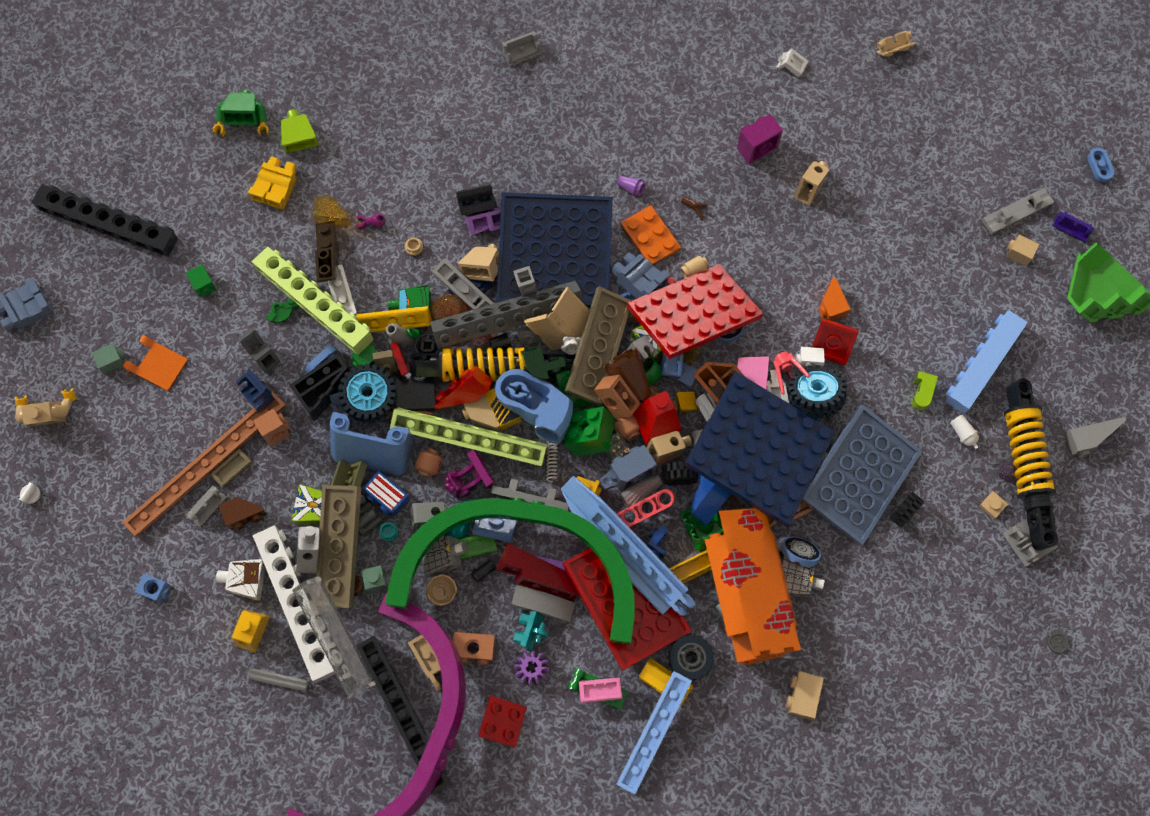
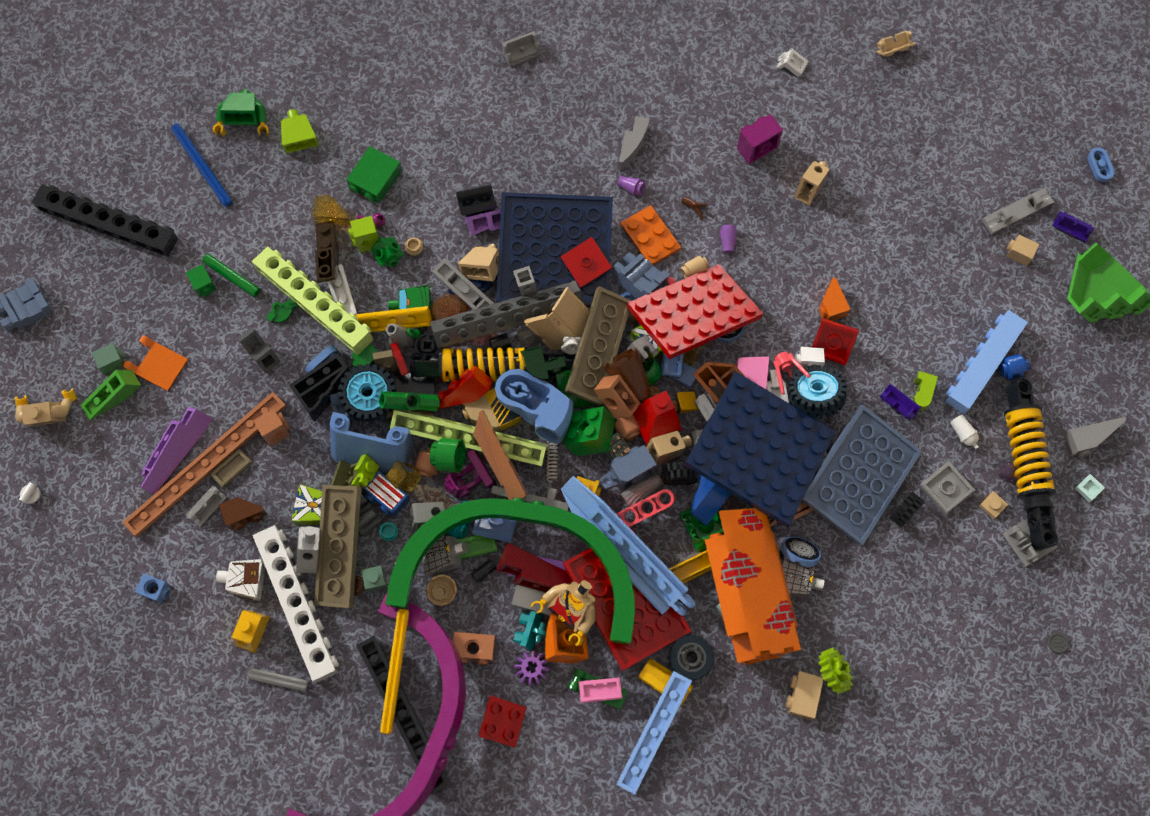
dark blue hinge [236,369,275,413] -> none
yellow hips [248,157,297,210] -> none
clear brick [292,576,376,699] -> none
tan hinge [408,634,441,692] -> none
blue bracket [647,525,668,559] -> none
none -> bright green slope [80,369,141,420]
none -> medium lavender wedge [141,407,212,494]
none -> blue axle [171,123,233,207]
none -> green piece [202,253,261,298]
none -> green brick [346,146,402,203]
none -> lime brick [348,216,379,253]
none -> lime plate [351,454,379,487]
none -> green brick [371,237,404,267]
none -> green piece [379,391,440,411]
none -> yellow axle [380,609,409,734]
none -> clear yellow brick [385,461,422,492]
none -> green piece [430,438,466,473]
none -> nougat wedge [473,410,528,500]
none -> torso [531,580,596,646]
none -> orange slope [545,612,588,664]
none -> red plate [560,237,612,289]
none -> light grey slope [618,116,650,171]
none -> medium lavender cone [719,225,738,253]
none -> lime gear [818,648,853,694]
none -> dark purple hinge [879,384,921,420]
none -> light grey plate [919,461,975,515]
none -> blue head [999,354,1030,381]
none -> light aqua plate [1075,474,1105,502]

